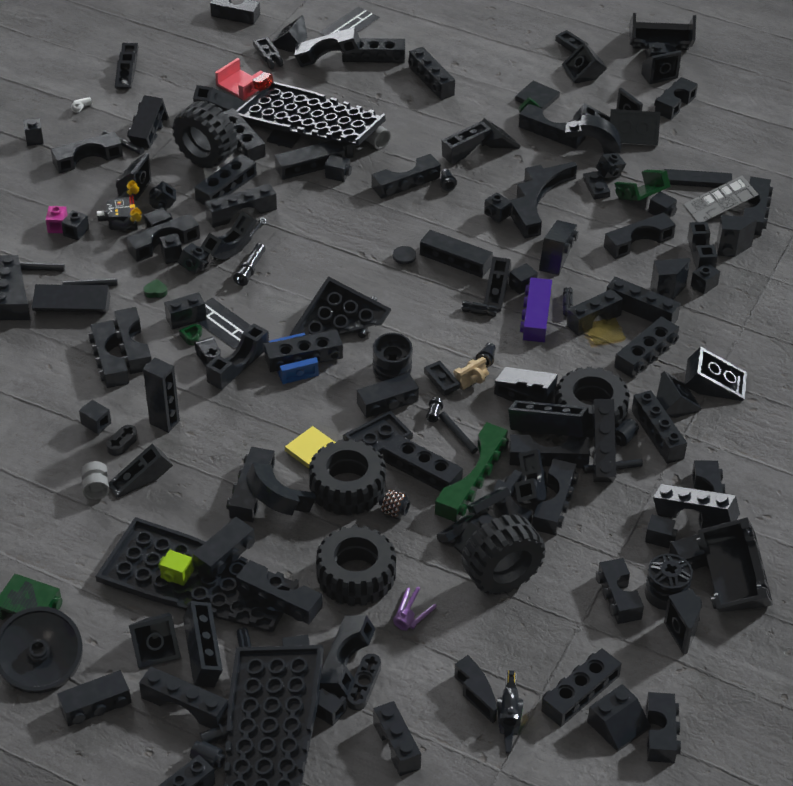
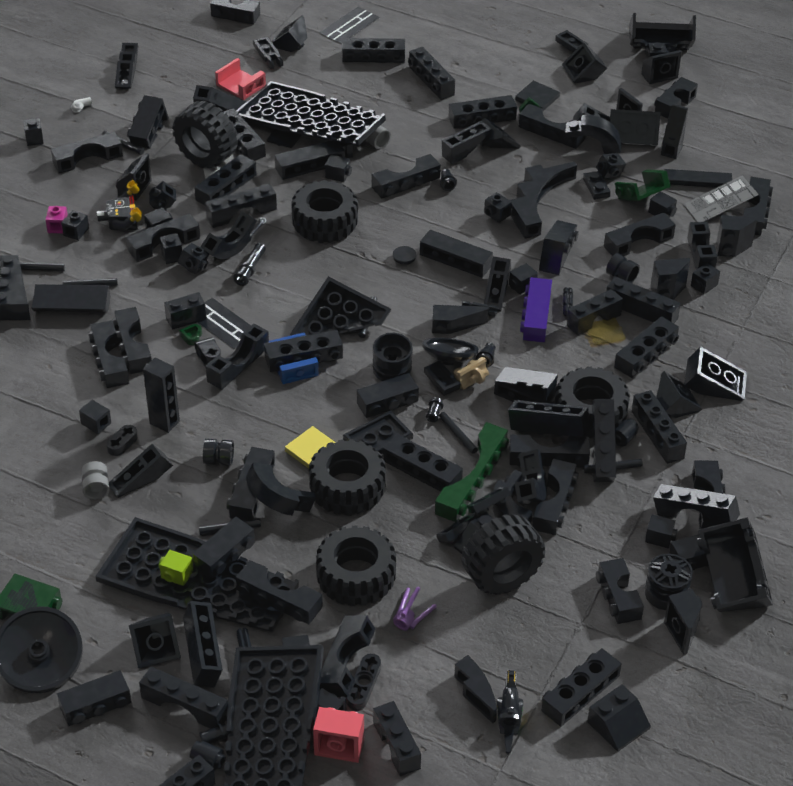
dark green tile [143,279,168,298] -> none
clear red piece [253,72,274,91] -> none
black arch [295,27,360,67] -> none
black head [379,489,410,519] -> none
black arch [646,692,681,763] -> none
none -> black bar [199,518,261,535]
none -> black wheel [203,438,234,466]
none -> black tyre [291,180,358,243]
none -> coral brick [313,707,364,763]
none -> black dish [422,338,479,365]
none -> black slope [432,305,488,334]
none -> black brick [448,95,517,129]
none -> black wheel [606,253,640,283]
none -> black slope [661,104,688,159]

